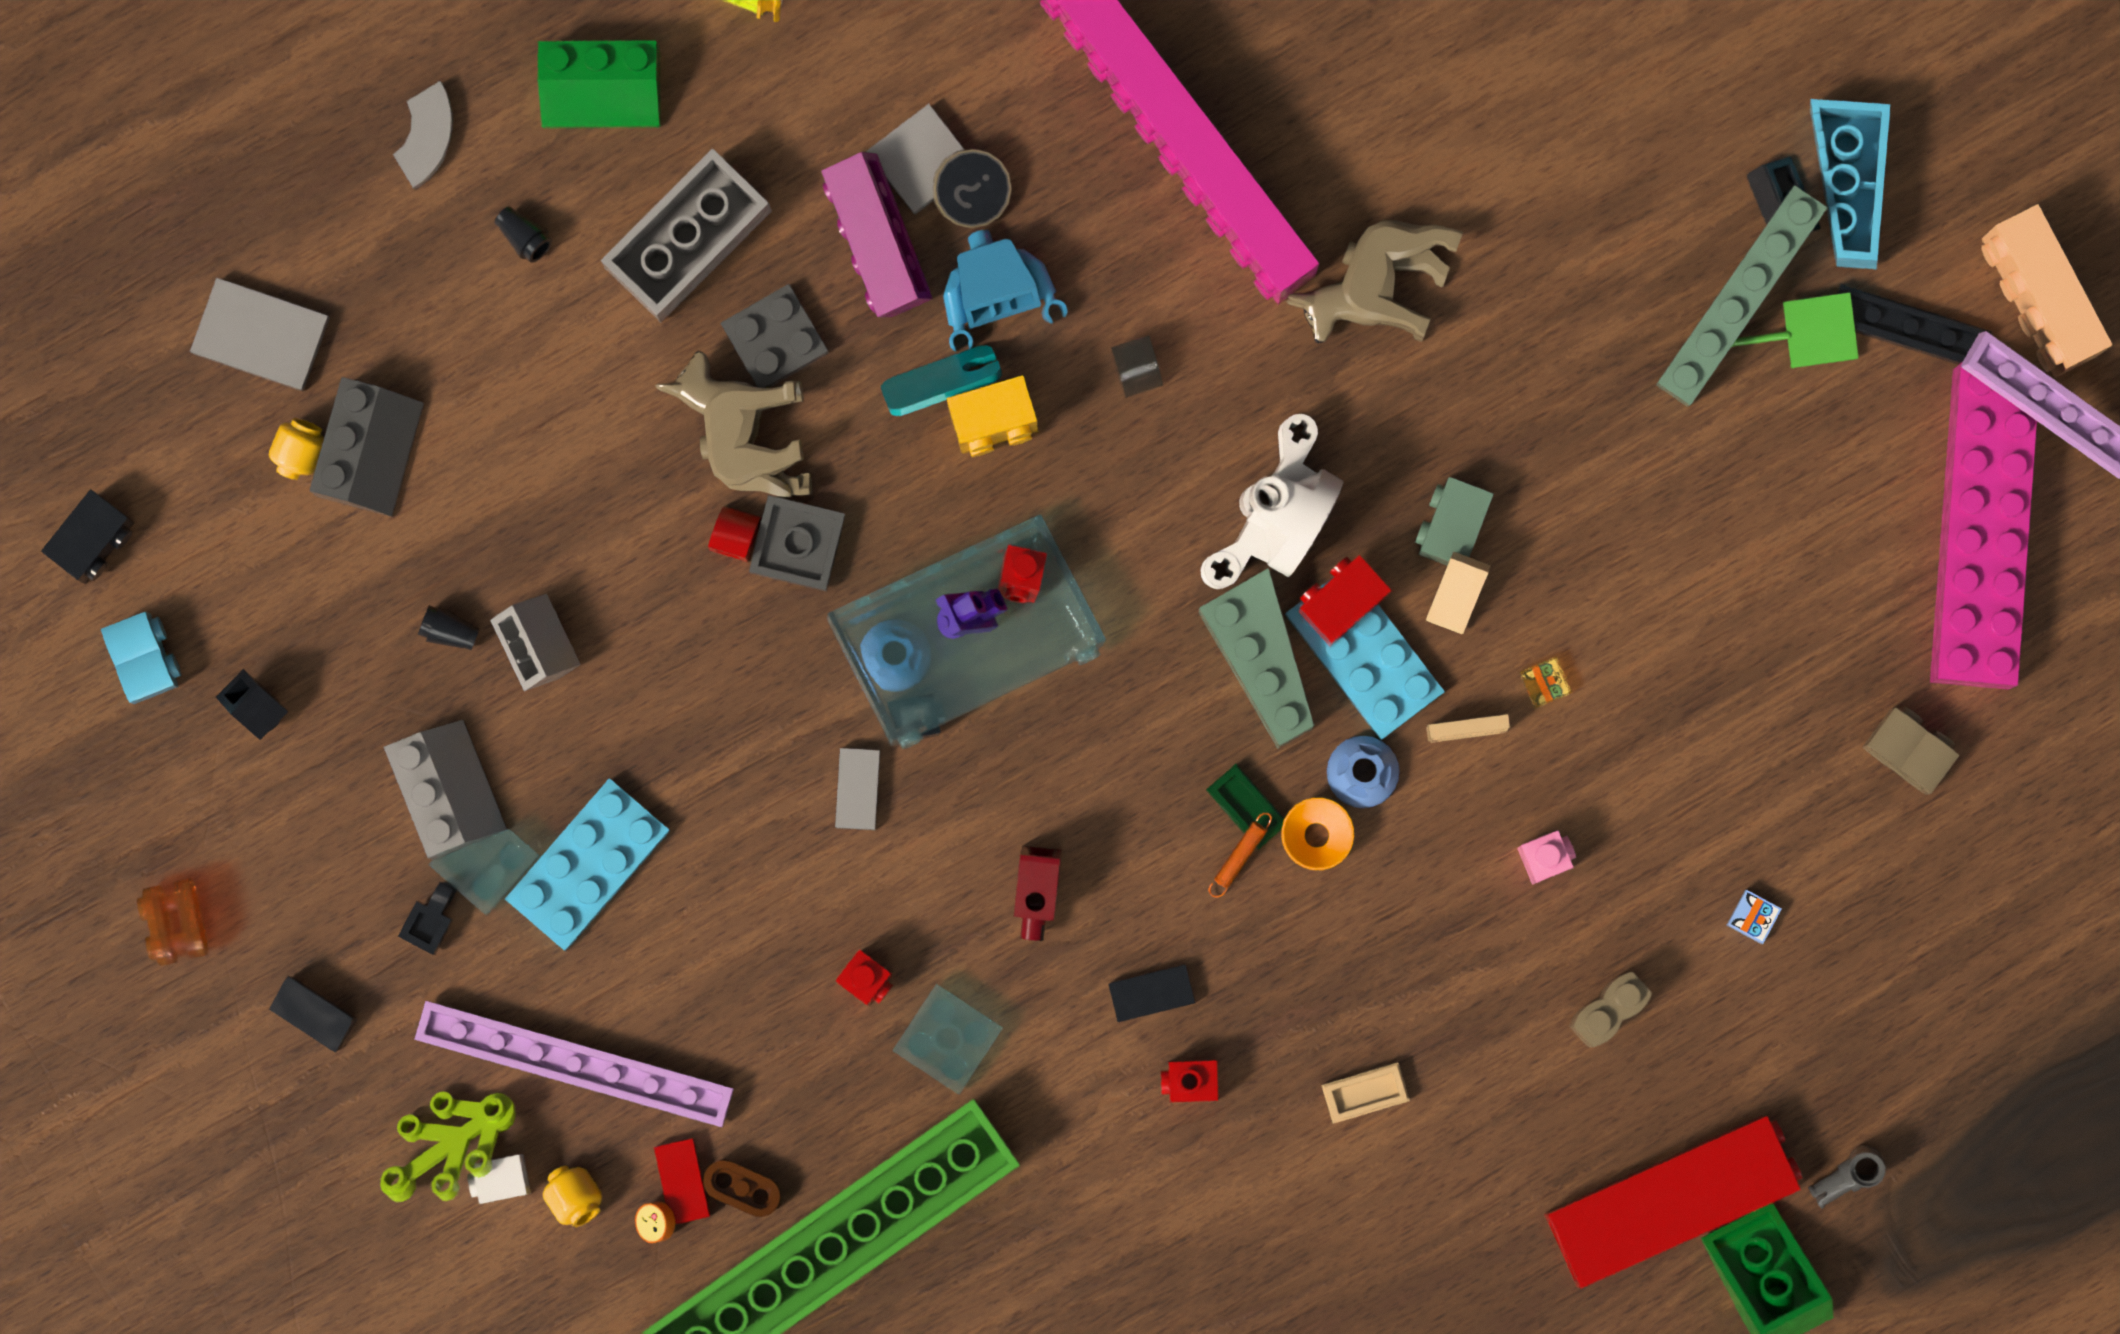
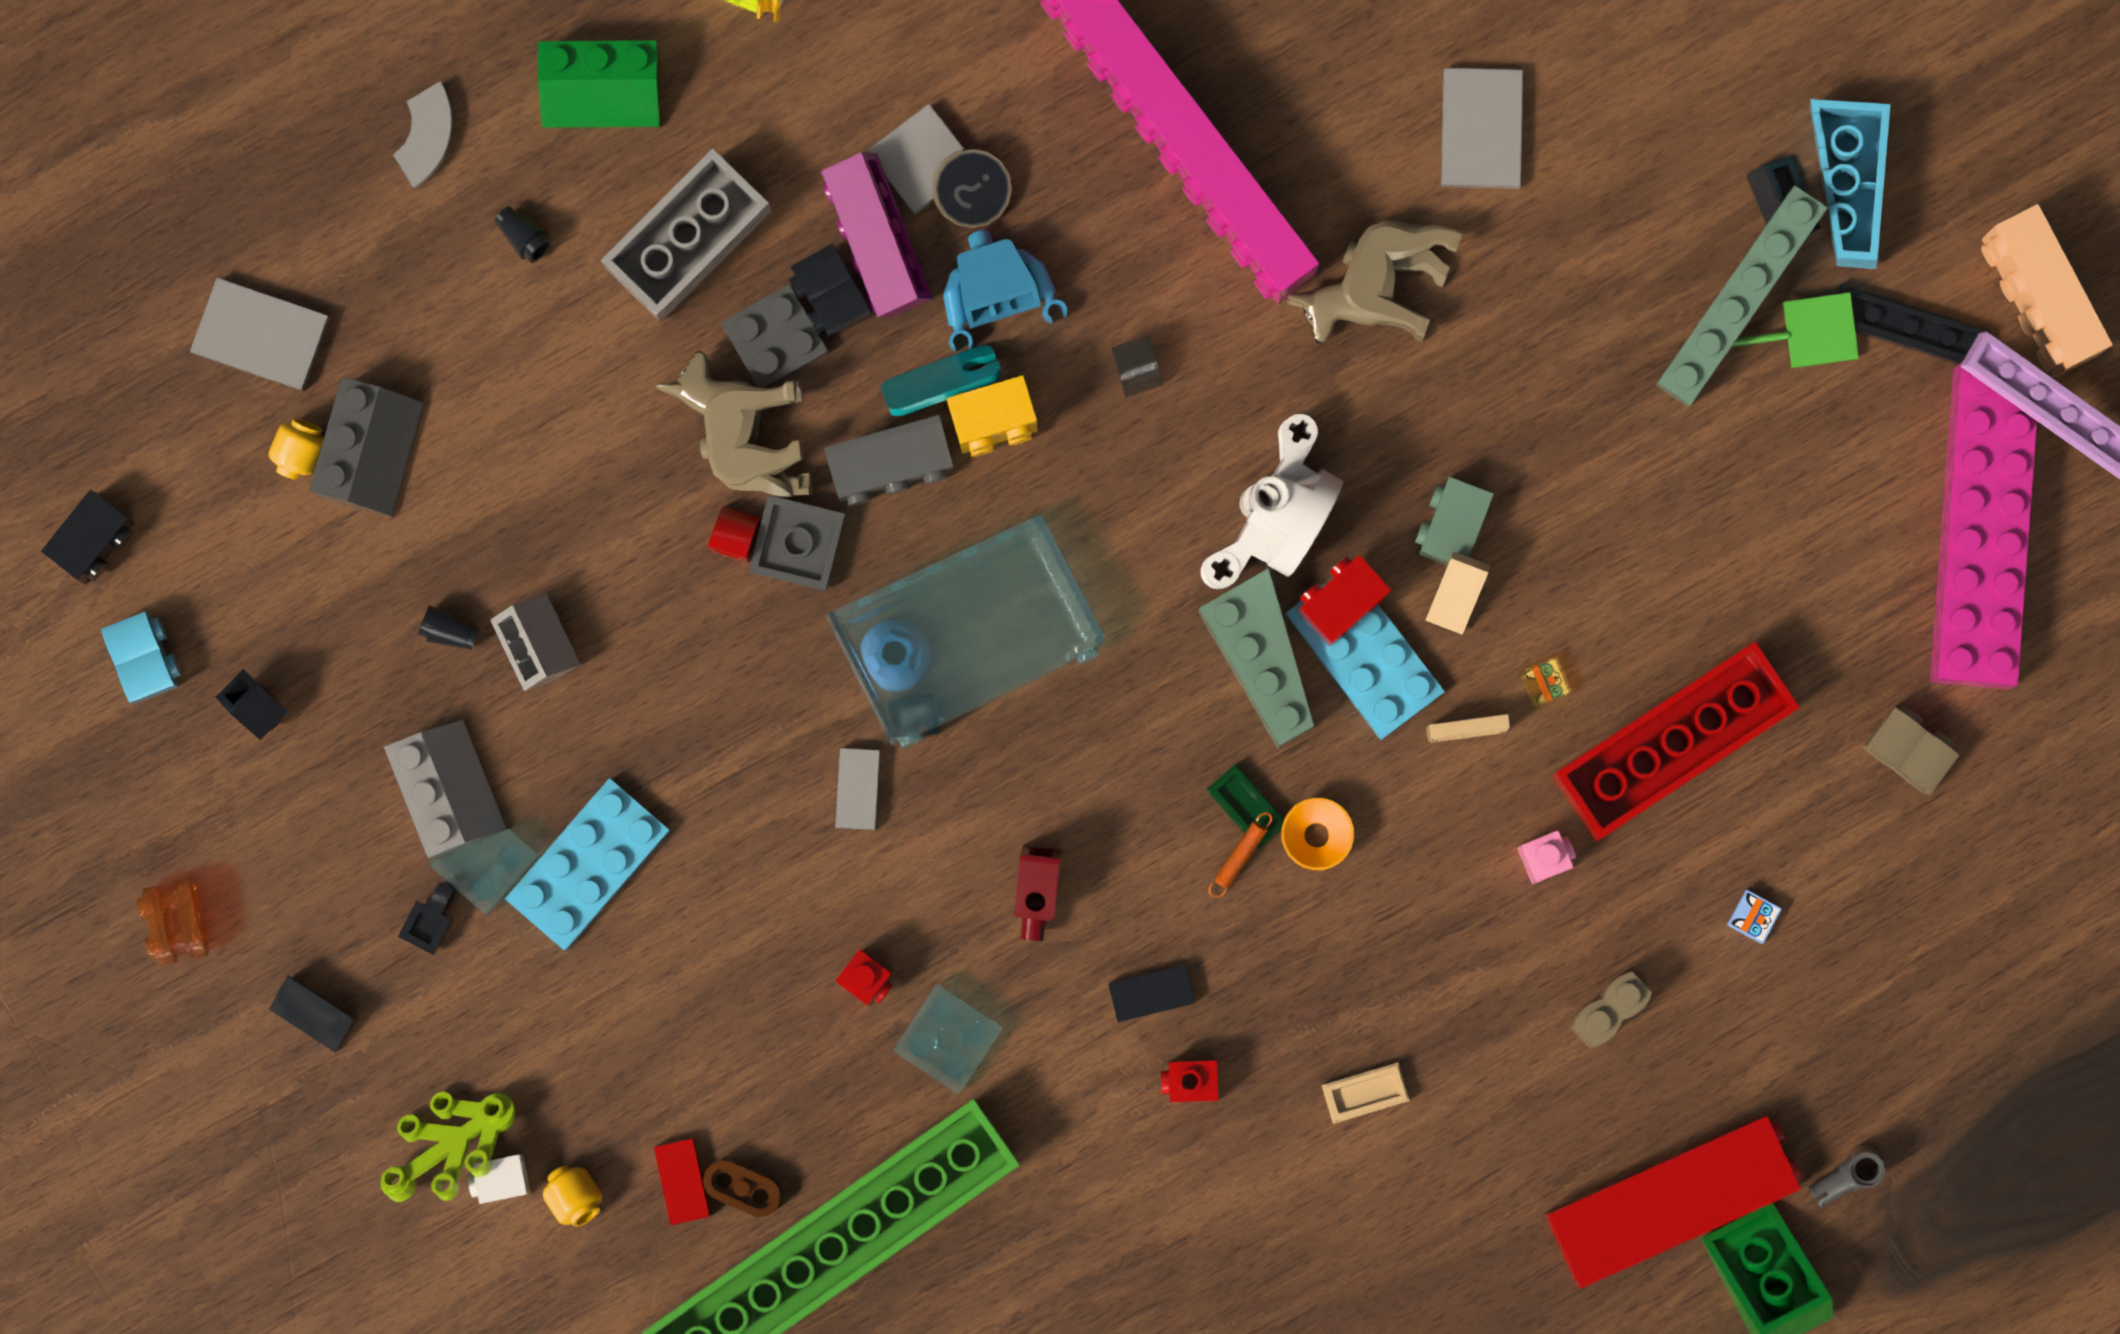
lavender plate [414,1001,734,1127] -> none
tile [635,1201,675,1243] -> none
dark purple hips [936,589,1007,639] -> none
red brick [997,544,1047,603] -> none
medium blue piece [1327,736,1399,808] -> none
none -> black brick [788,244,871,339]
none -> dark grey slope [823,415,954,506]
none -> light grey tile [1441,68,1523,189]
none -> red brick [1551,641,1800,842]

